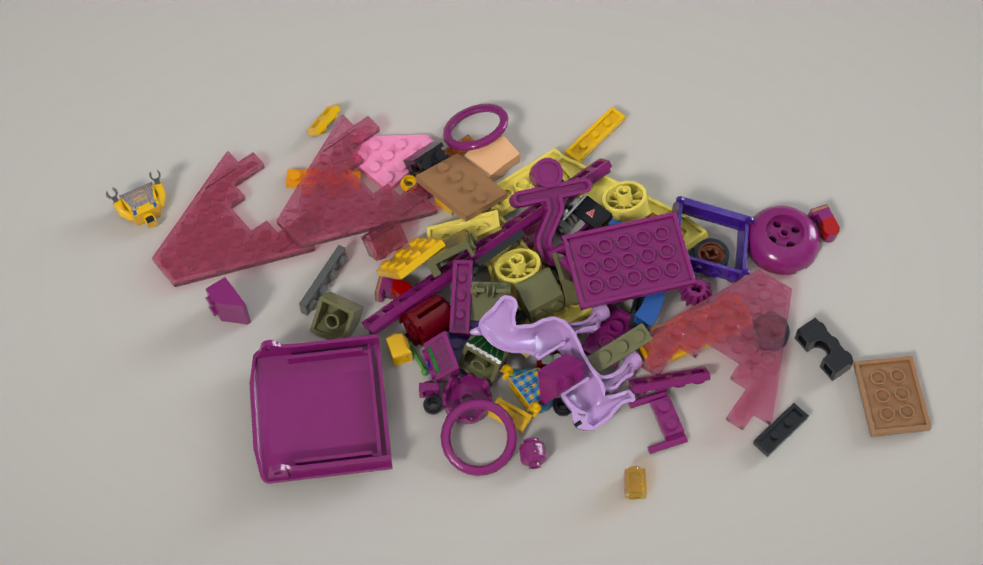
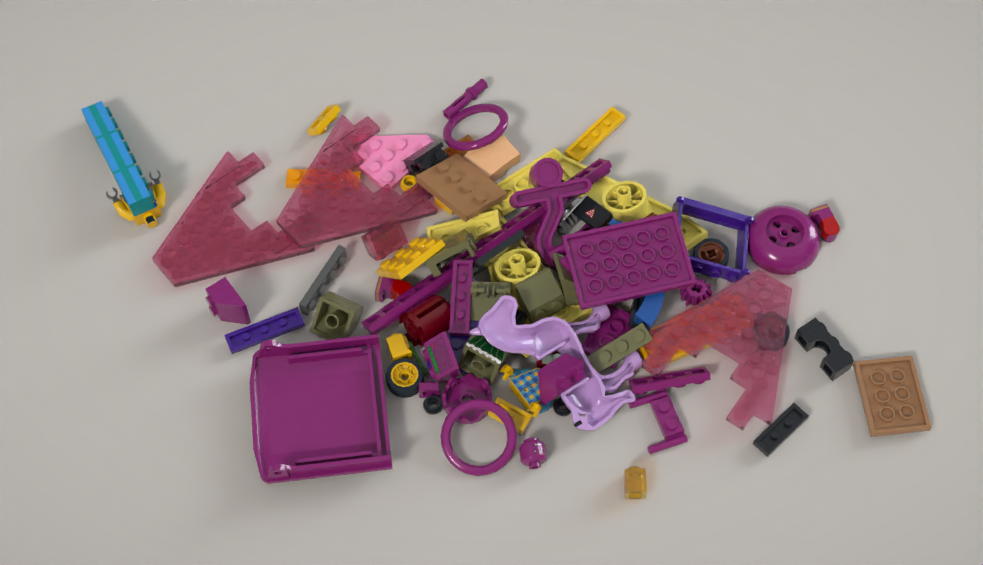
none -> brick [81,101,155,217]
none -> dark purple plate [224,307,305,354]
none -> wheel [386,358,424,398]
none -> magenta pin [443,78,488,120]

